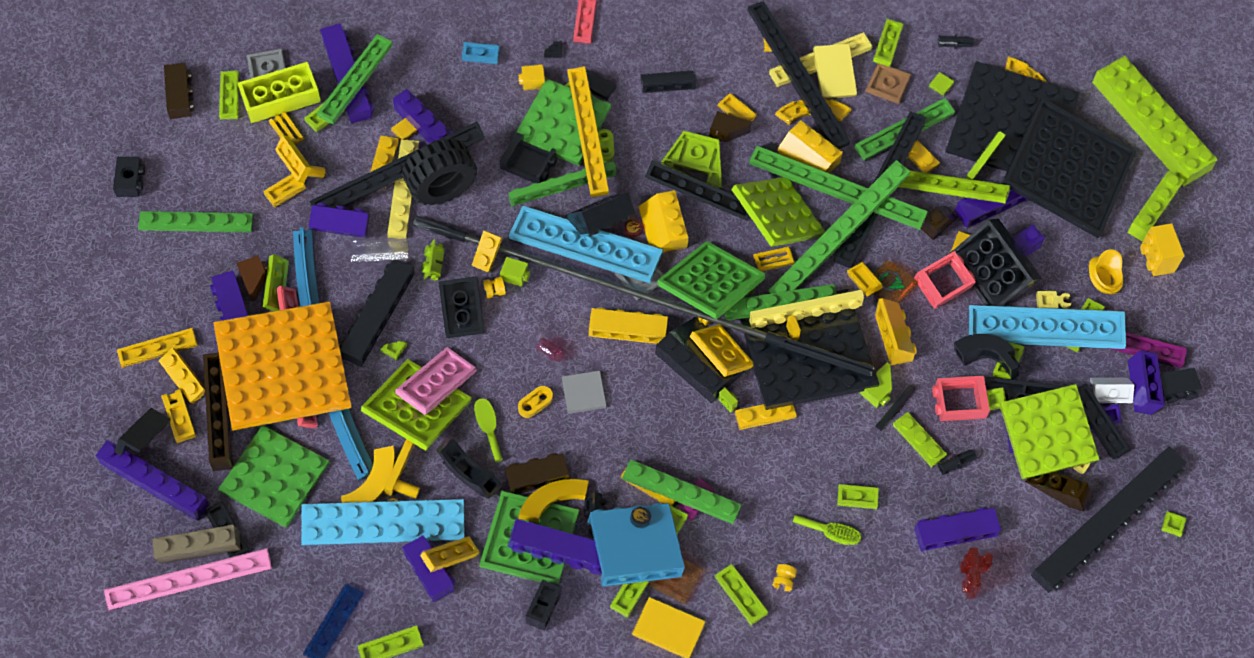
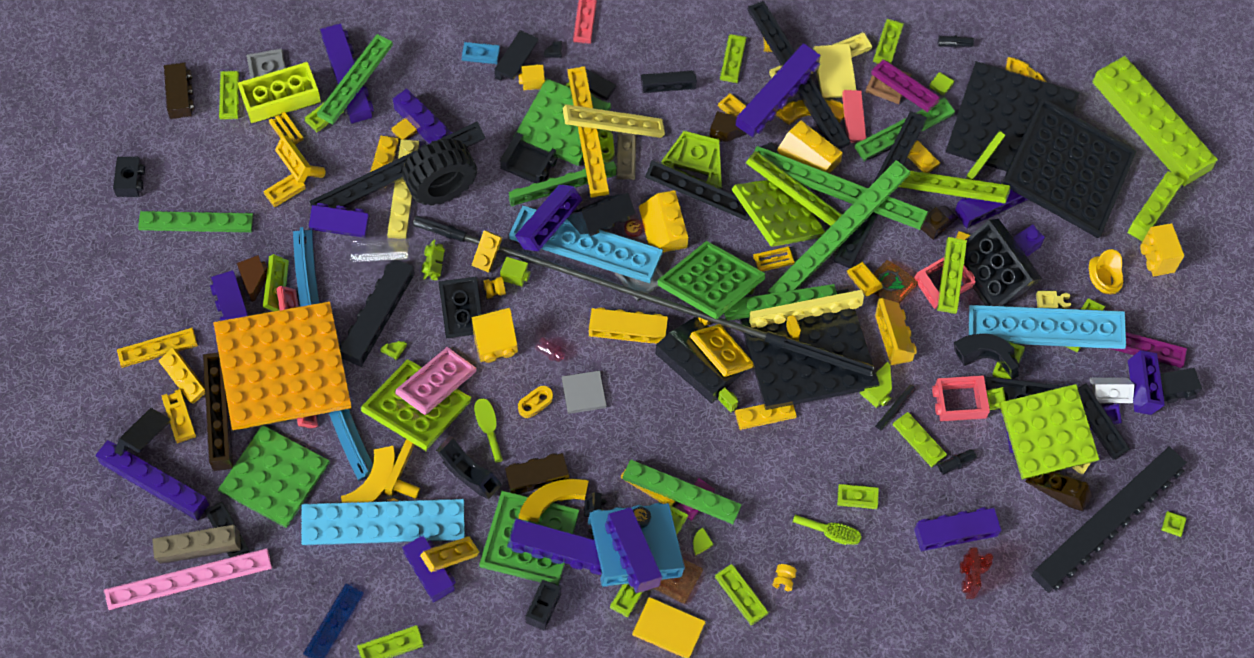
none -> yellow slope [472,308,518,363]
none -> black panel [494,30,538,81]
none -> dark purple brick [515,184,582,252]
none -> light yellow plate [562,105,665,138]
none -> dark purple brick [605,507,662,593]
none -> dark tan tile [617,132,636,180]
none -> lime tile [693,528,713,555]
none -> lime tile [720,34,747,83]
none -> dark purple brick [736,43,821,138]
none -> lime tile [746,151,842,226]
none -> coral tile [842,90,866,143]
none -> magenta plate [871,59,940,112]
none -> lime plate [937,237,967,314]

